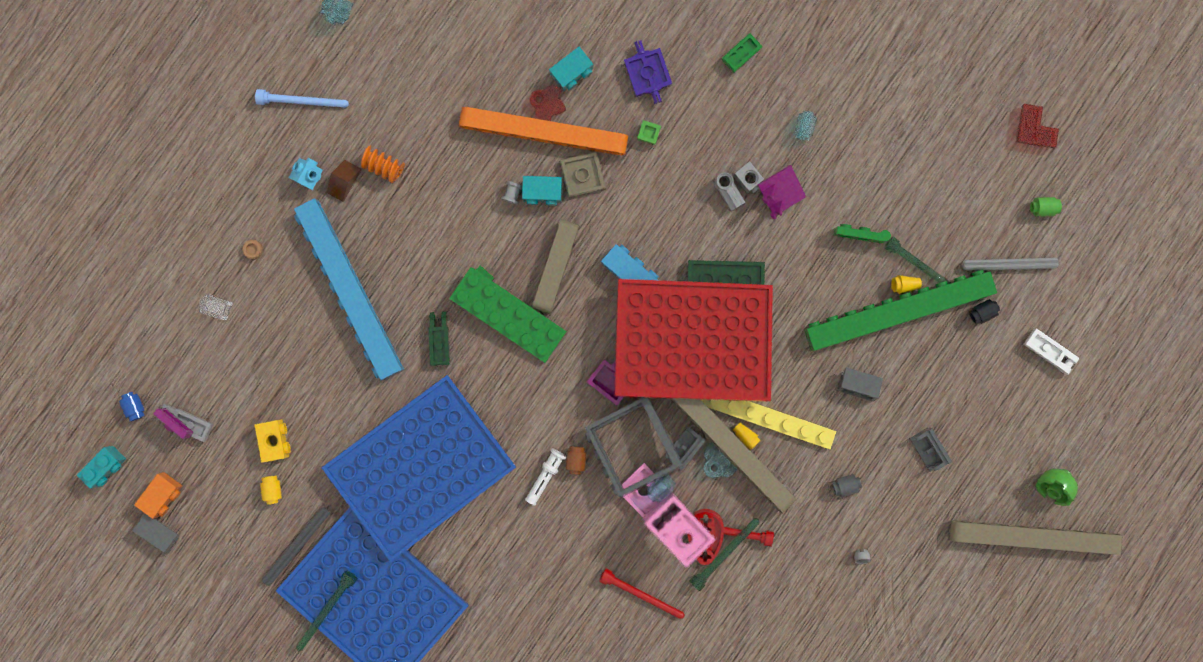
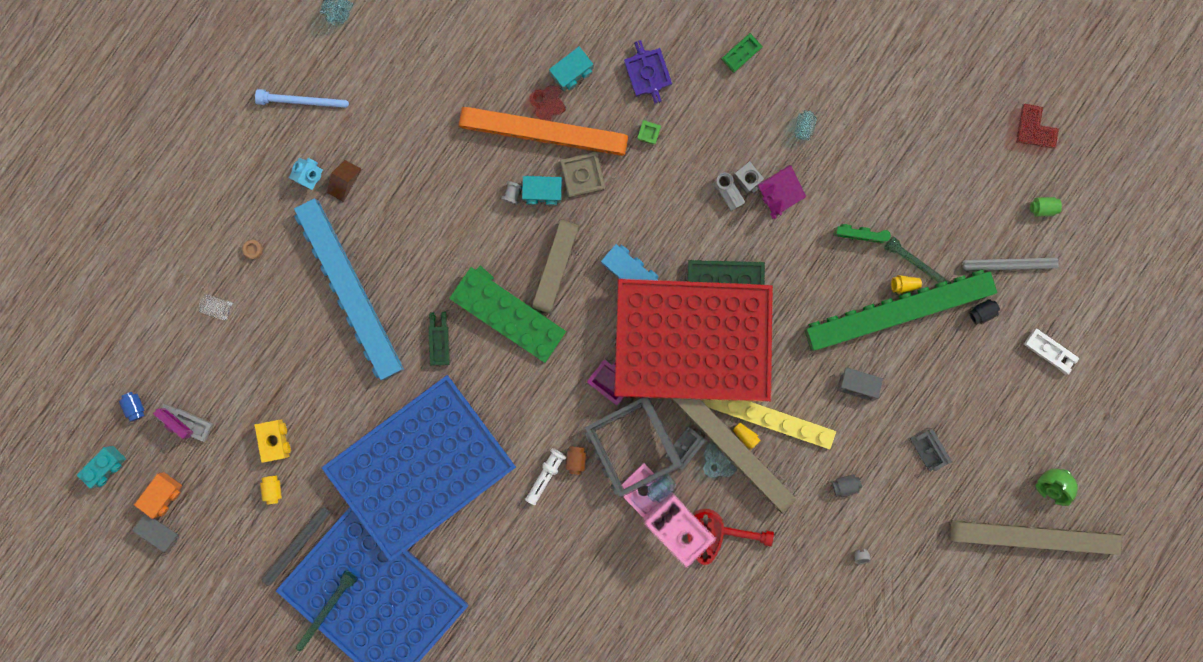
orange piece [361,146,405,183] -> none
red piece [599,568,685,619] -> none
clear green piece [689,518,760,591] -> none

